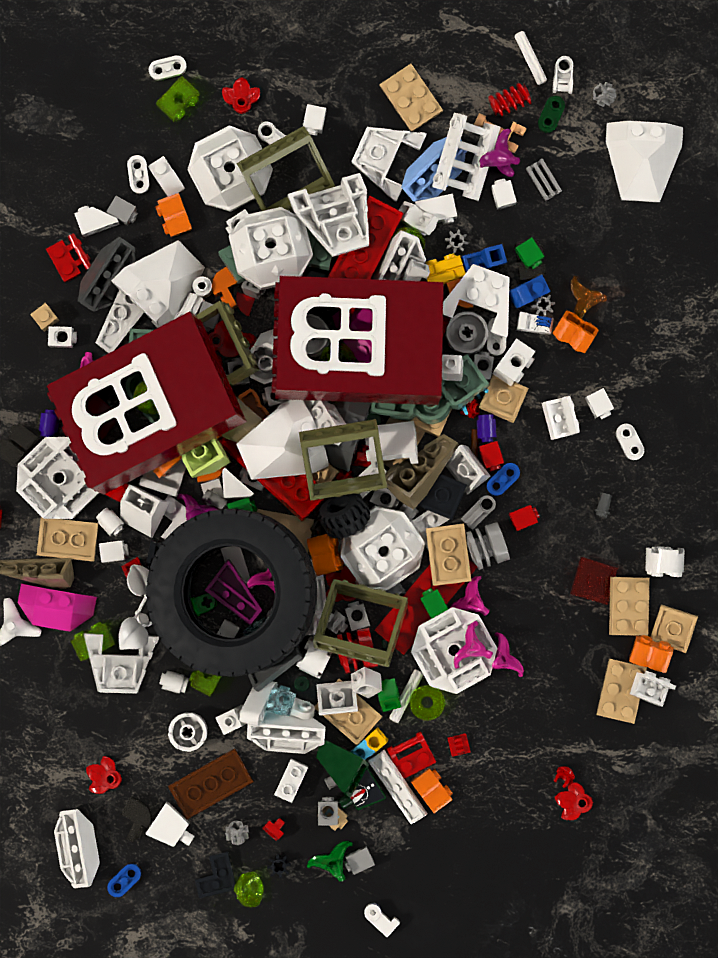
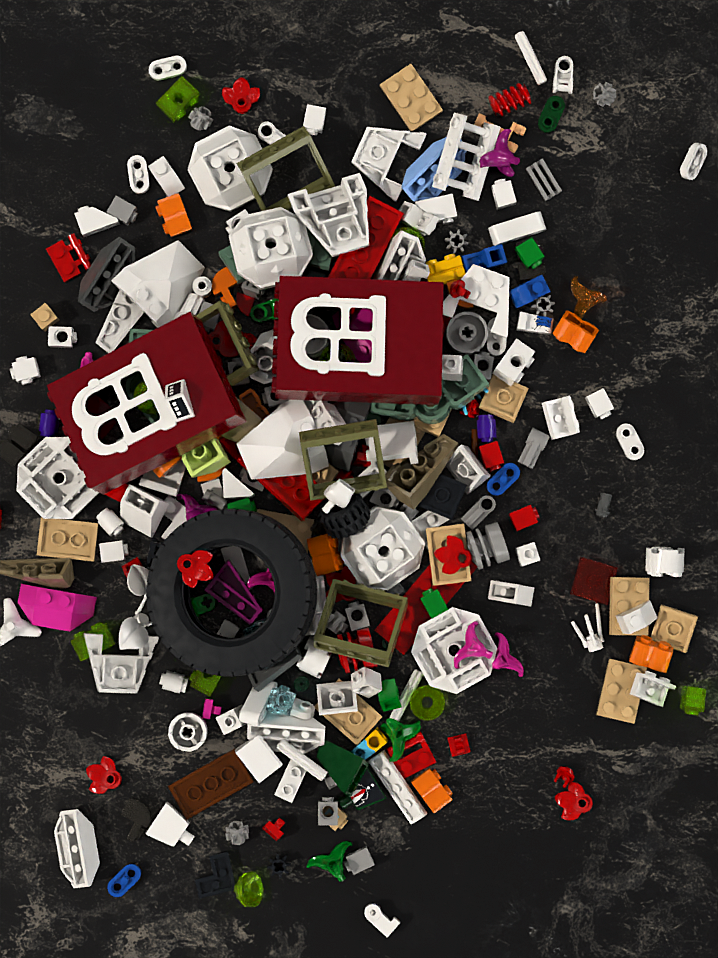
dark pink piece [450,576,489,616] -> none
white wedge [606,121,683,202] -> none
none -> white brick [10,356,41,385]
none -> white slope [165,379,195,423]
none -> red plate [177,550,214,588]
none -> light grey gear [188,106,213,130]
none -> dark pink tile [202,698,222,719]
none -> white slope [235,734,283,783]
none -> green piece [250,299,278,324]
none -> white axle [277,740,327,781]
none -> white piece [322,479,355,514]
none -> green piece [381,718,421,762]
none -> red plate [434,535,472,574]
none -> red plate [450,280,471,299]
none -> white beam [488,211,546,246]
none -> white slope [488,580,534,607]
none -> white brick [515,542,540,566]
none -> light grey piece [518,428,550,469]
none -> white plant [571,603,604,652]
none -> white slope [616,601,657,634]
none -> white plate [680,143,707,180]
none -> clear neon green brick [680,686,706,715]

